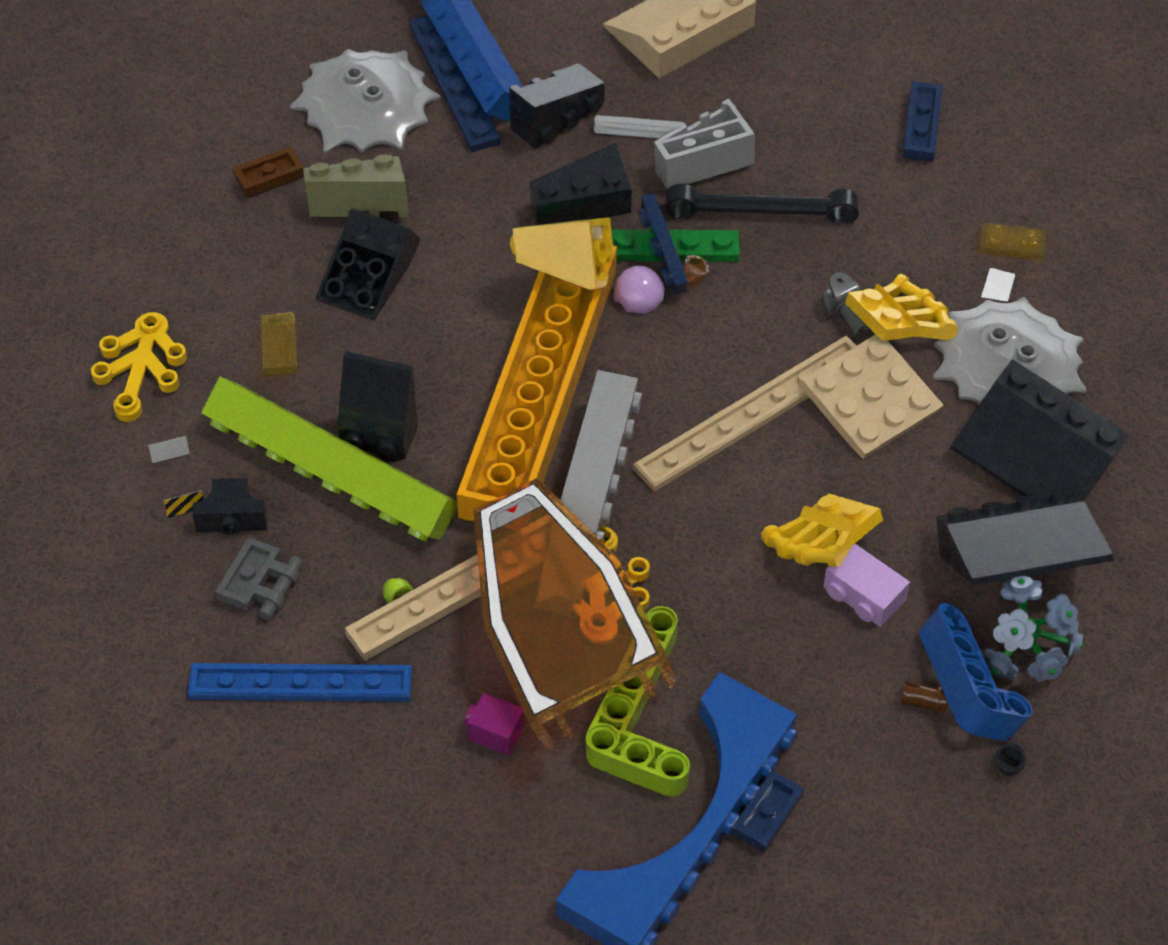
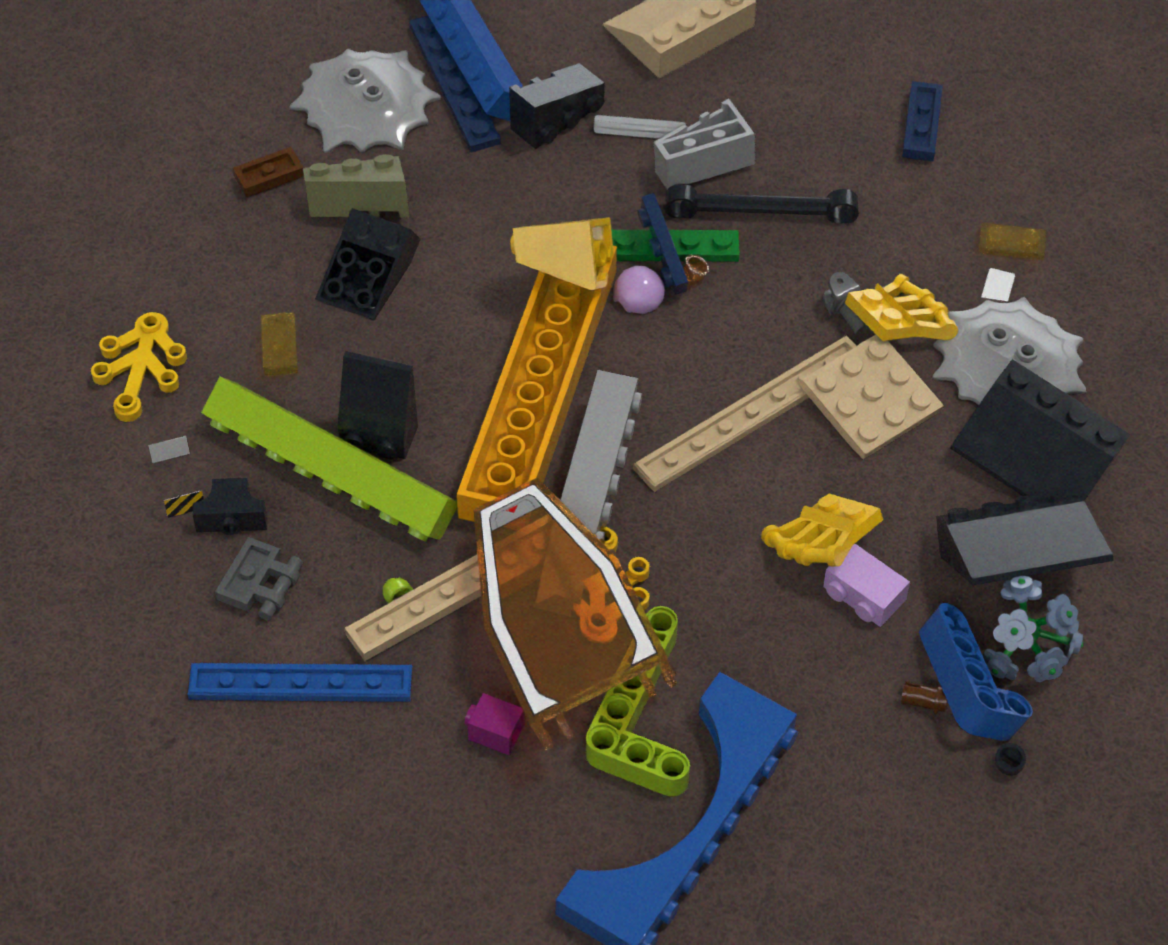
black wedge [530,143,632,225] -> none
dark blue plate [732,770,804,853] -> none

